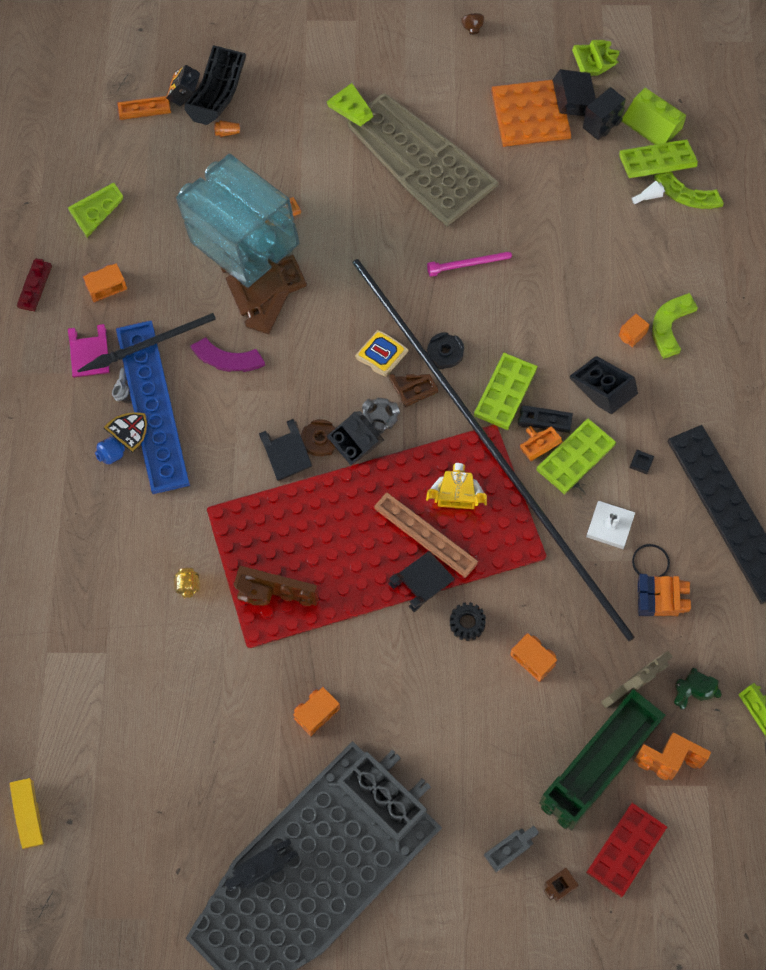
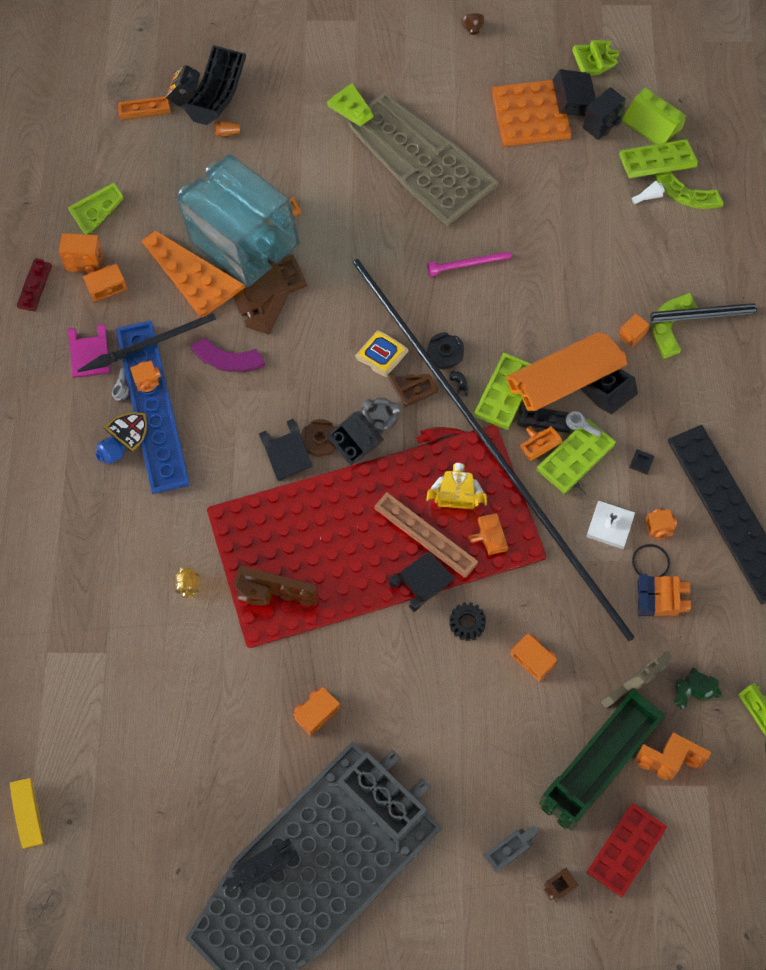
none -> orange brick [59,233,104,273]
none -> orange brick [130,360,161,392]
none -> orange wing [141,231,245,318]
none -> red bar [416,427,466,443]
none -> black arm [450,371,468,396]
none -> orange plate [469,513,508,555]
none -> orange cylinder [506,332,628,411]
none -> light grey plate [566,411,602,437]
none -> orange brick [645,508,677,540]
none -> black axle [650,303,757,323]

